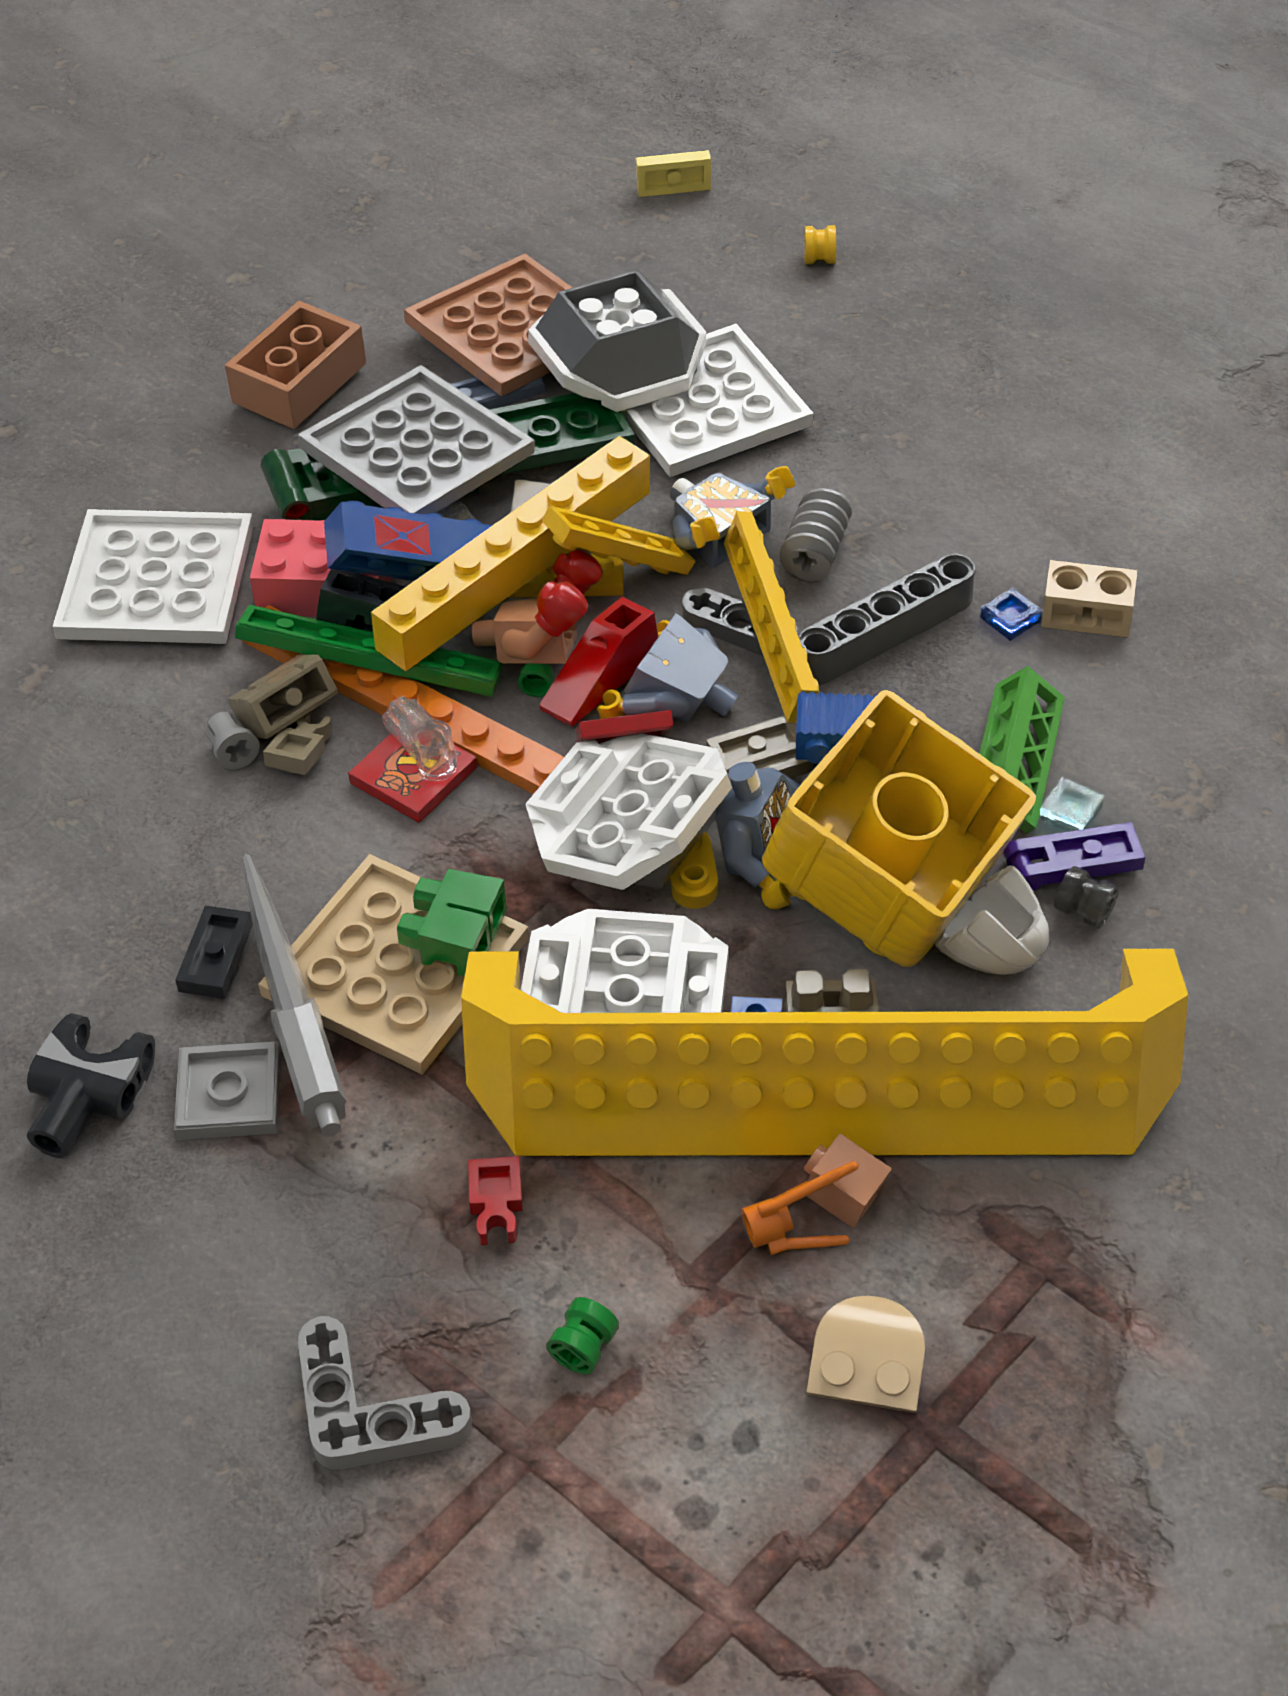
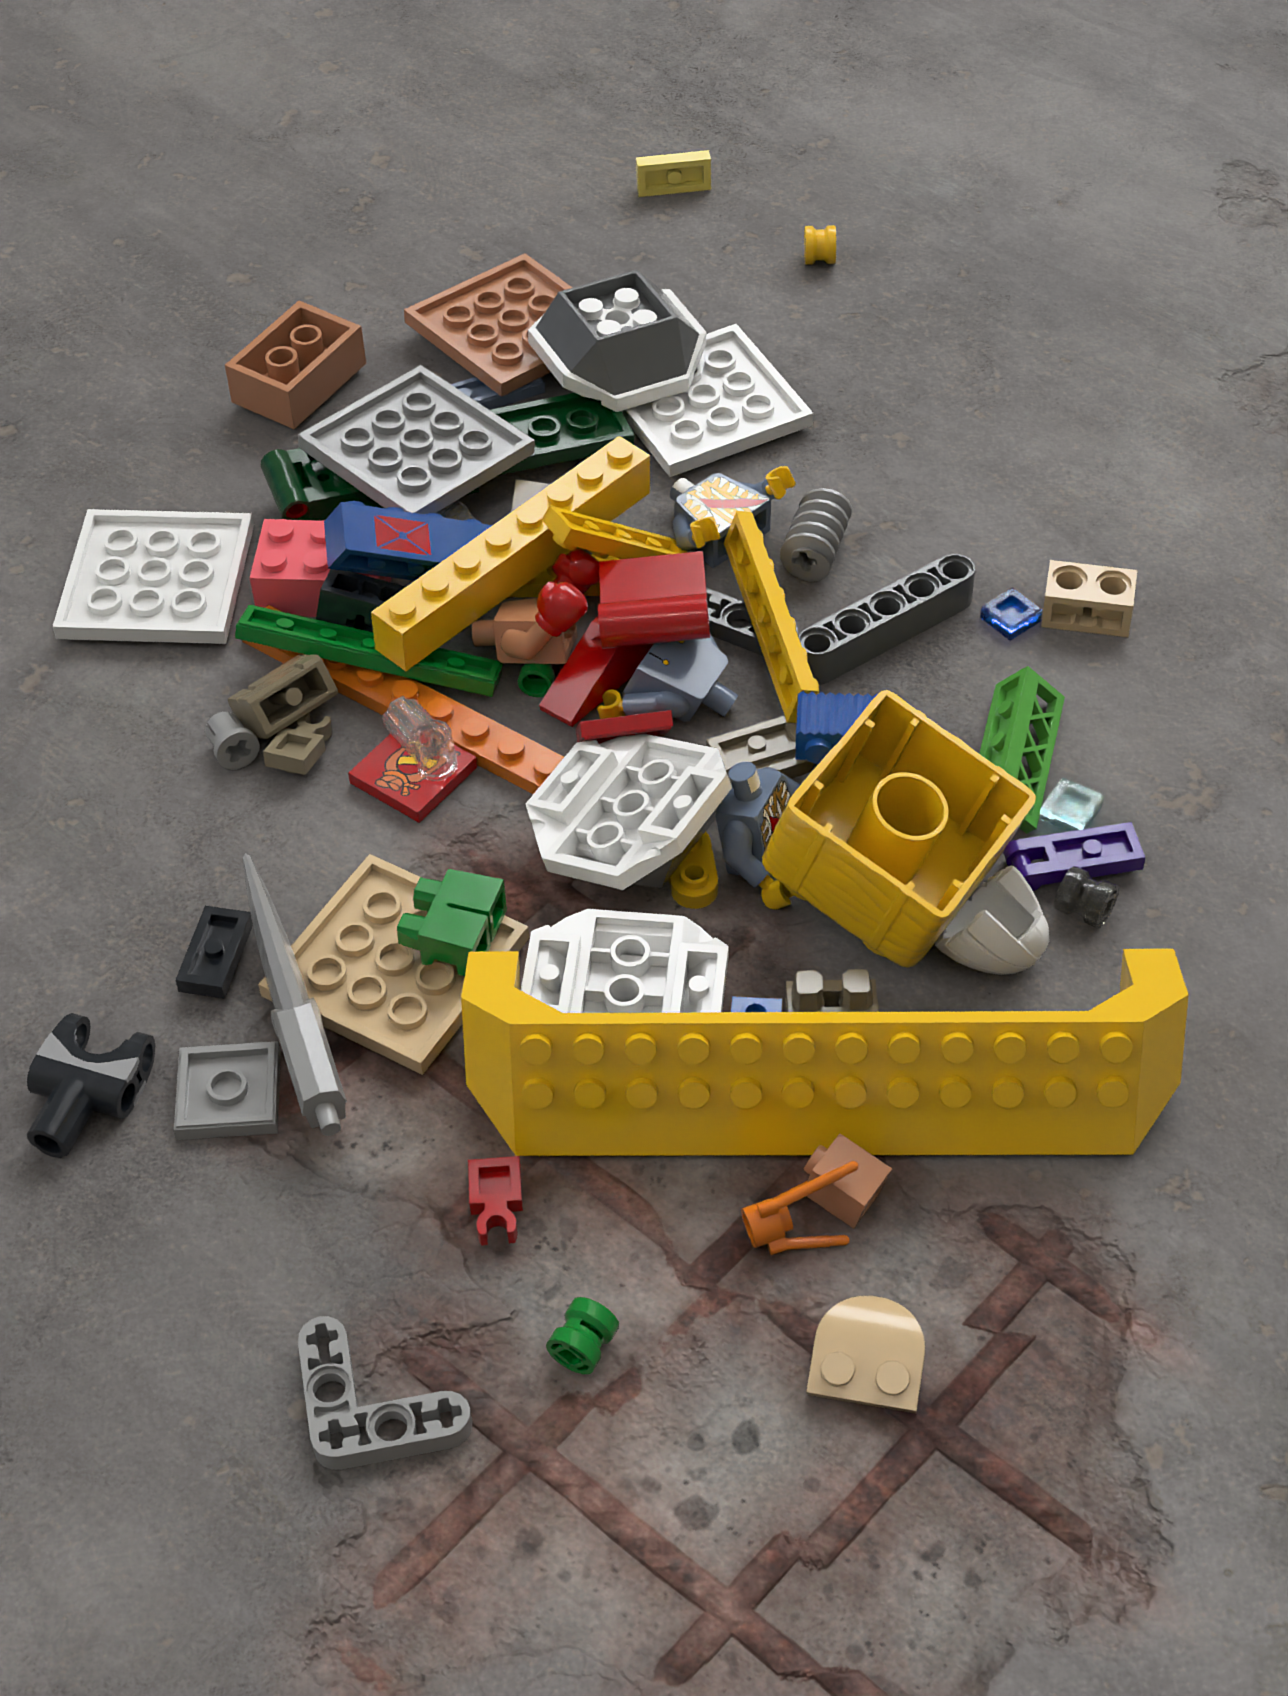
none -> red door [598,551,710,649]

